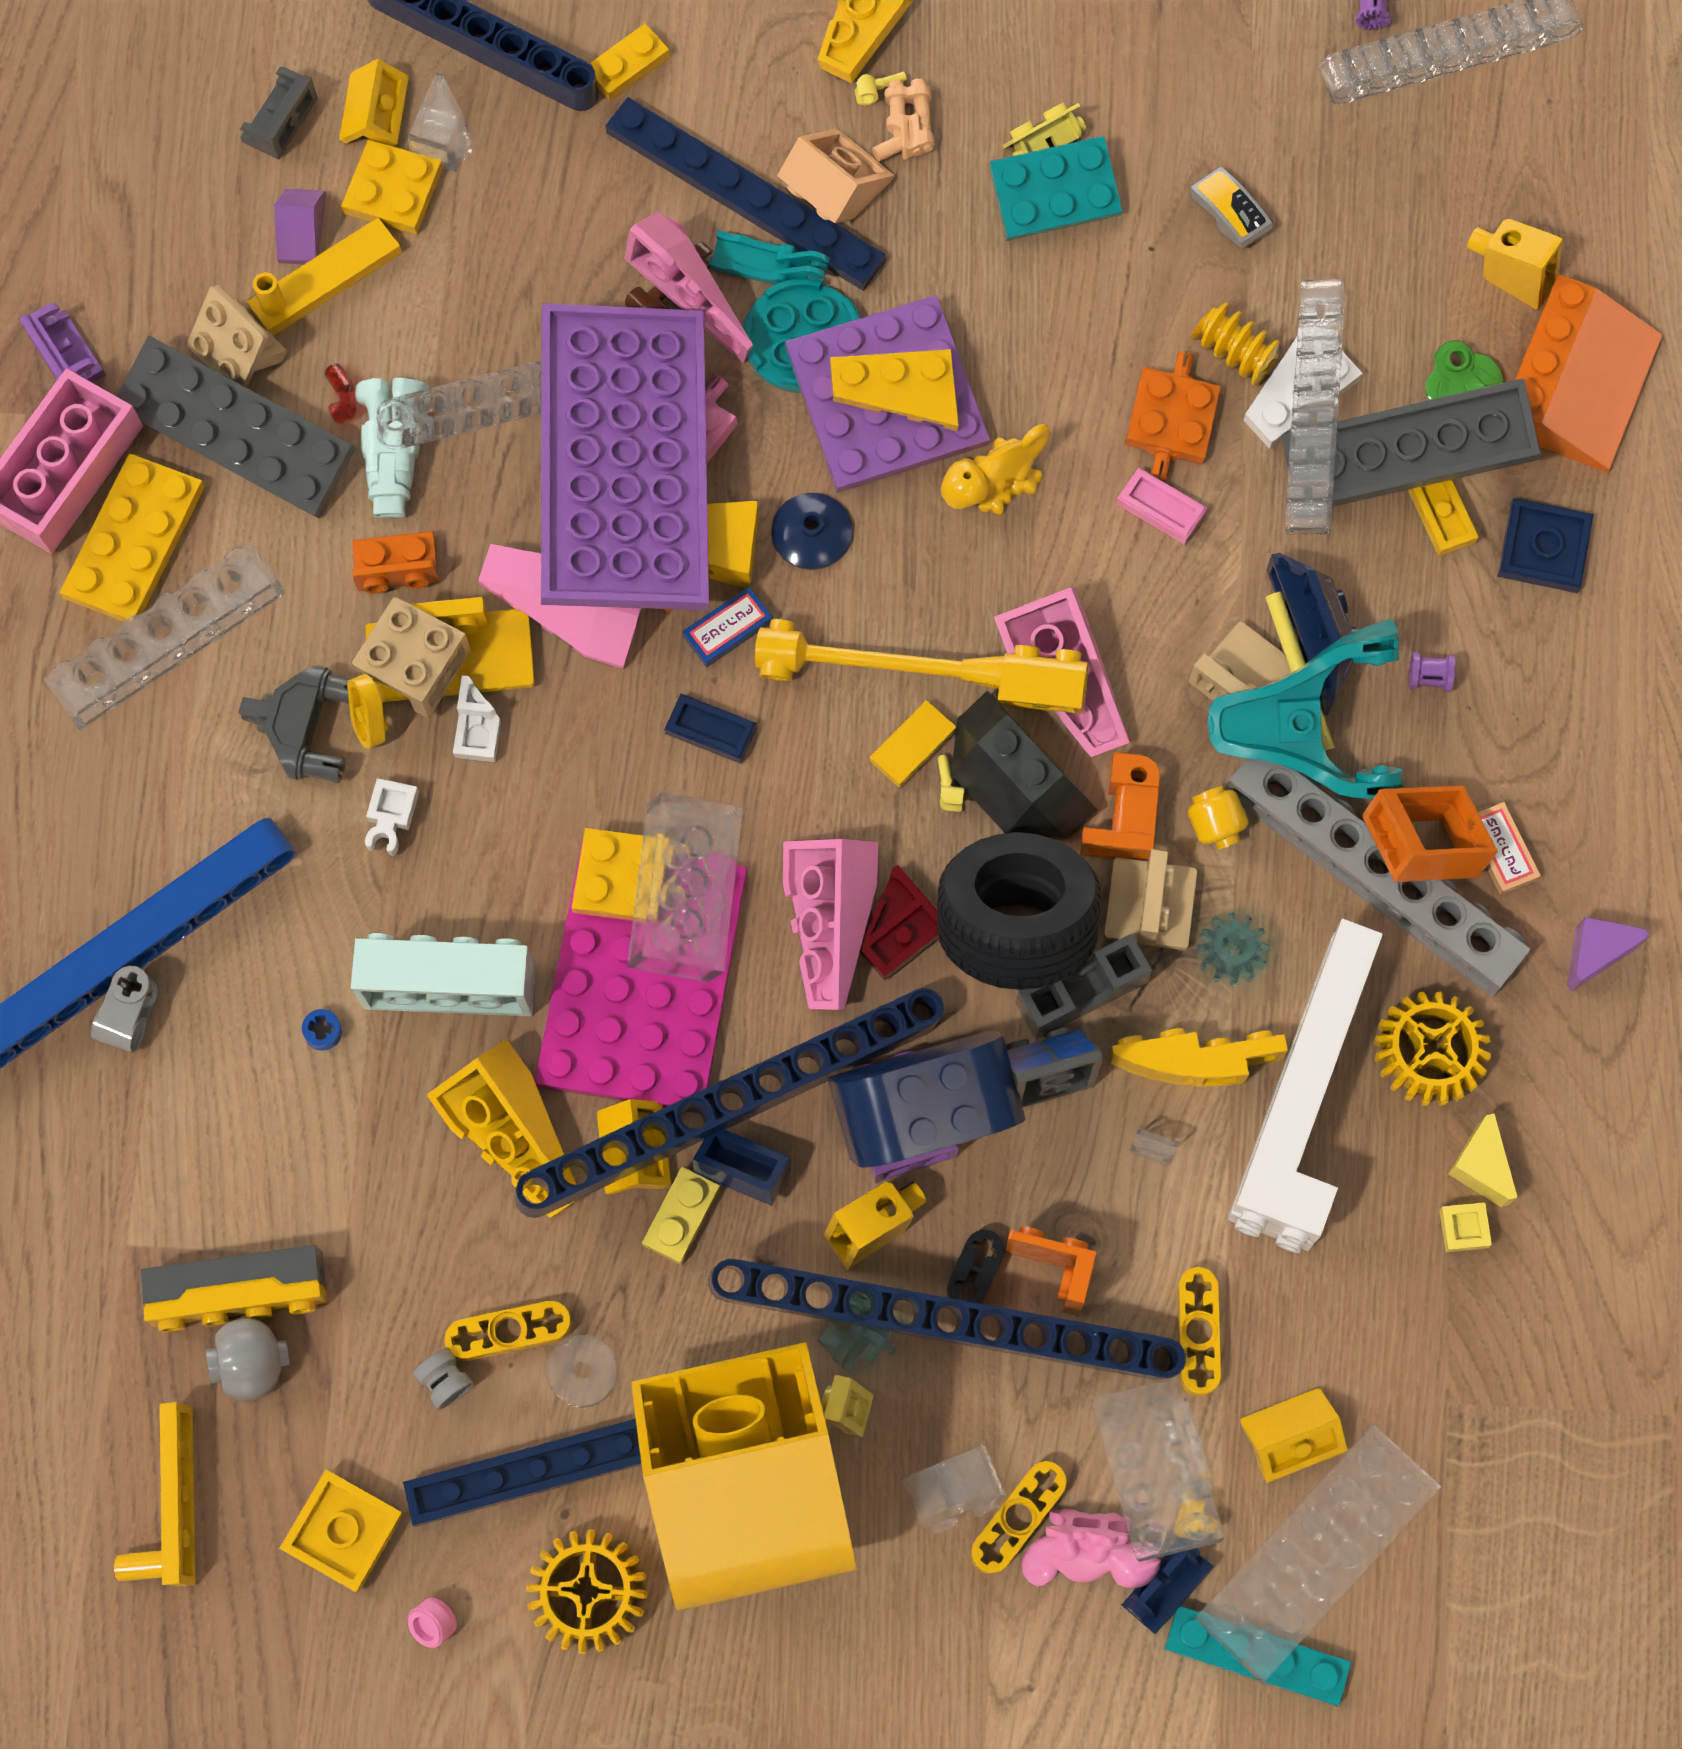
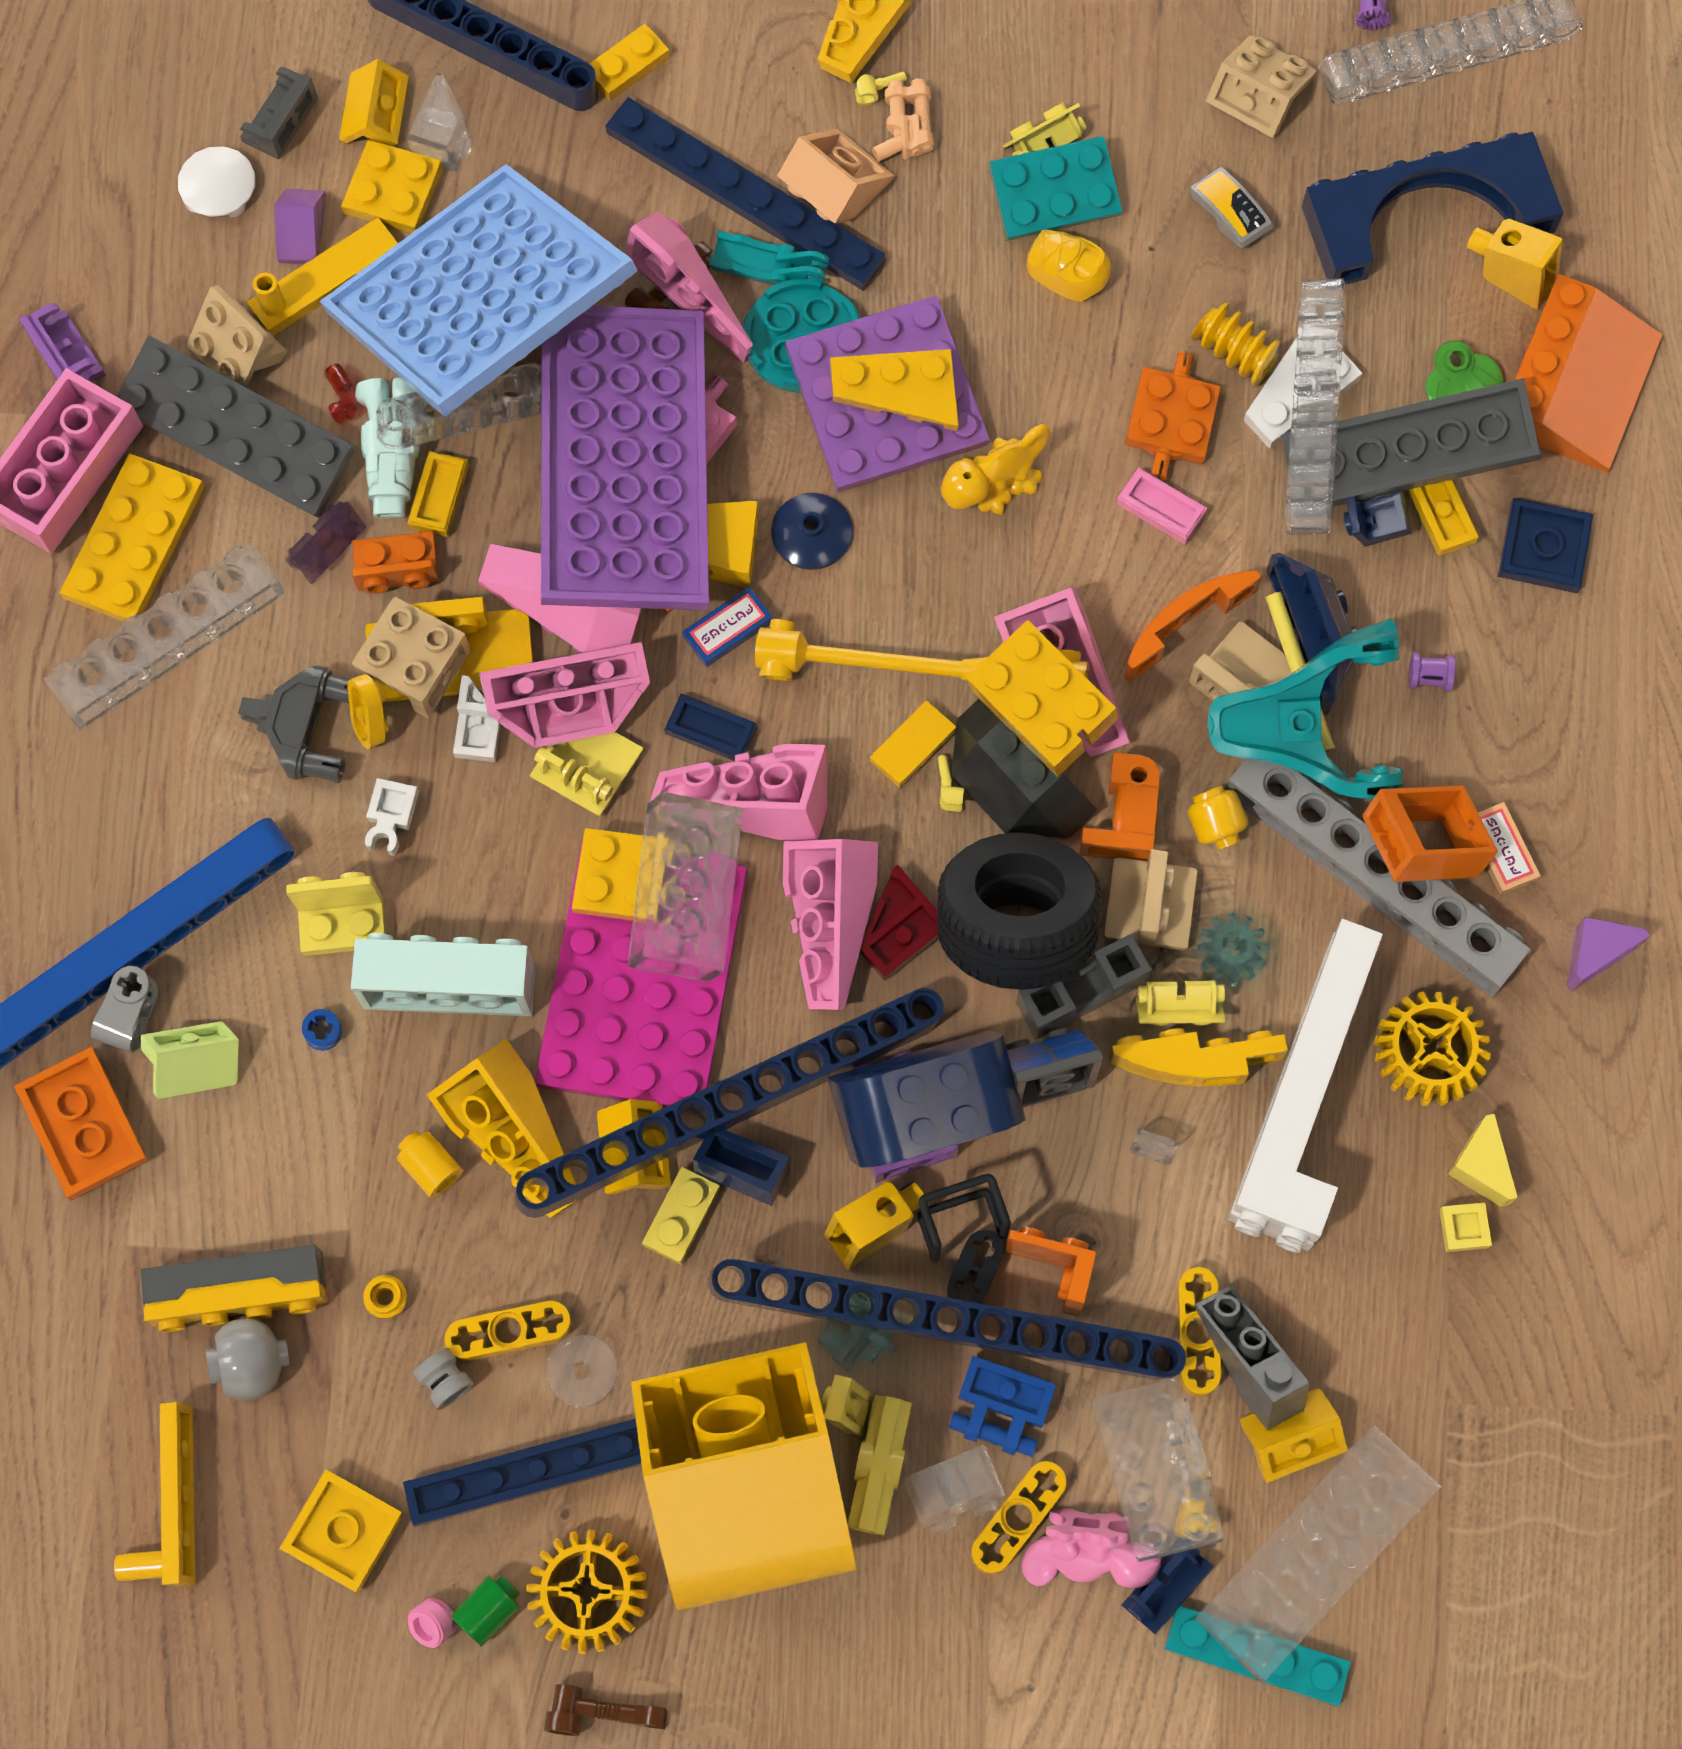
none -> orange plate [14,1046,149,1201]
none -> yellowish green panel [141,1021,239,1099]
none -> white dish [178,146,255,217]
none -> hinge [285,501,367,584]
none -> light yellow bracket [286,872,386,956]
none -> light blue plate [320,164,637,417]
none -> yellow plate [363,1275,408,1319]
none -> yellow brick [397,1131,463,1199]
none -> yellow tile [407,451,469,537]
none -> green brick [450,1575,520,1647]
none -> bright pink wedge [479,642,650,748]
none -> light yellow hinge [529,732,644,817]
none -> reddish brown brick [544,1684,668,1736]
none -> bright pink wedge [649,744,828,841]
none -> light yellow piece [848,1395,912,1536]
none -> black piece [917,1174,1011,1262]
none -> blue plate [949,1356,1056,1457]
none -> yellow piece [966,620,1118,777]
none -> yellow piece [1026,230,1112,302]
none -> orange slope [1124,570,1262,683]
none -> light yellow hinge [1136,980,1225,1026]
none -> dark grey slope [1195,1285,1309,1430]
none -> tan bracket [1205,35,1316,138]
none -> dark blue arch [1301,131,1563,288]
none -> dark blue bracket [1344,491,1412,547]

